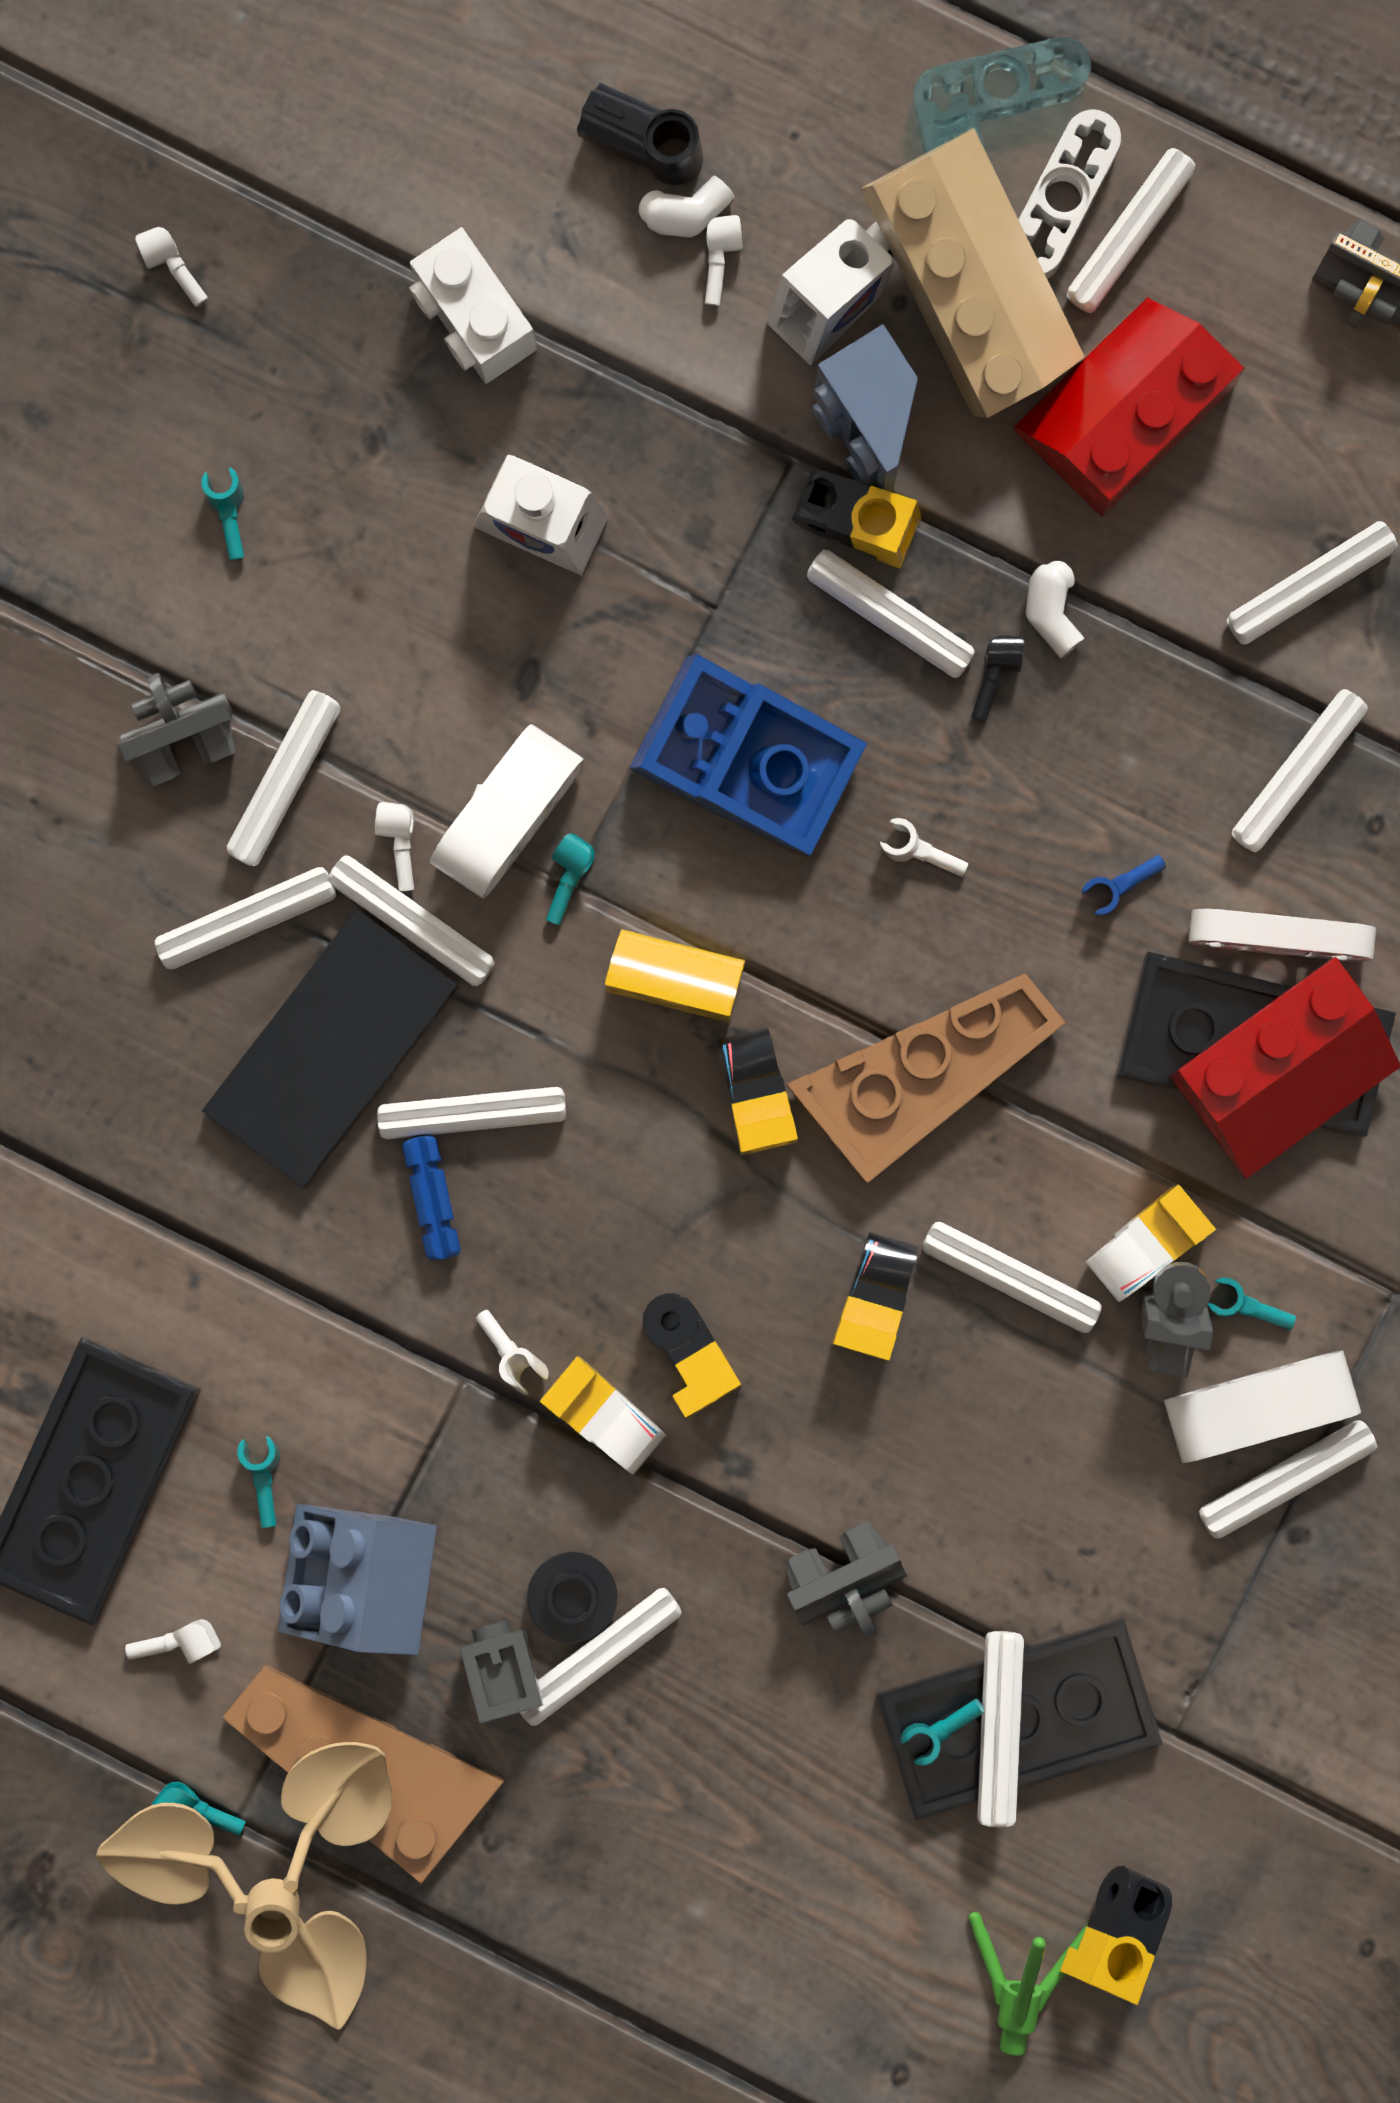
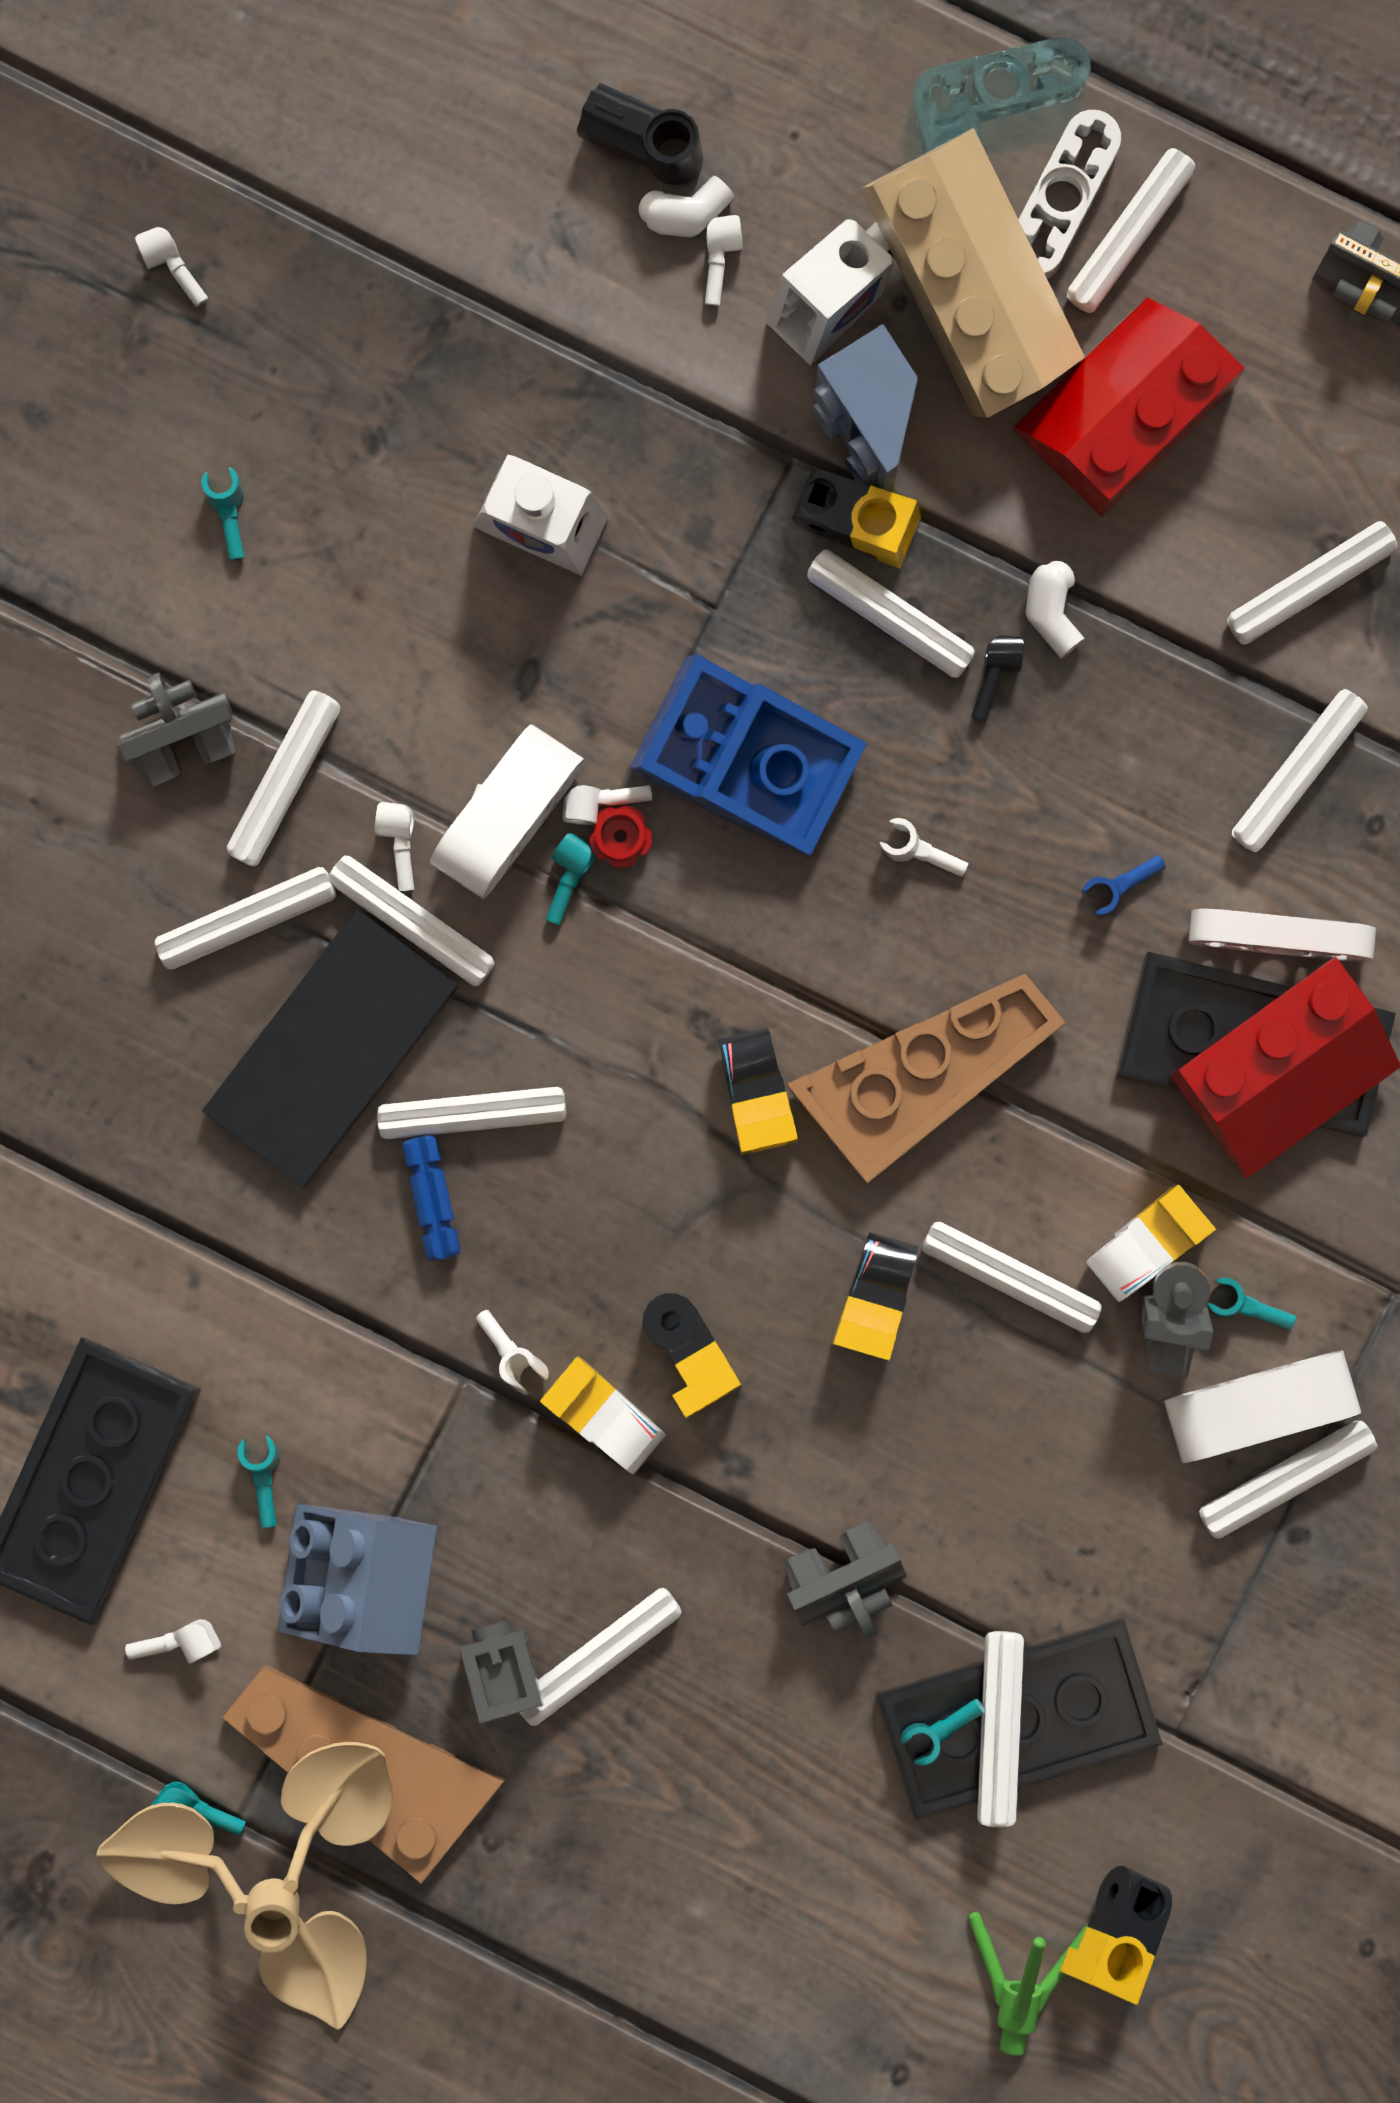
white brick [409,227,537,384] -> none
black piece [527,1552,618,1643] -> none
yellow brick [605,929,745,1023] -> none
none -> white hand [562,785,652,825]
none -> red plate [589,806,652,868]

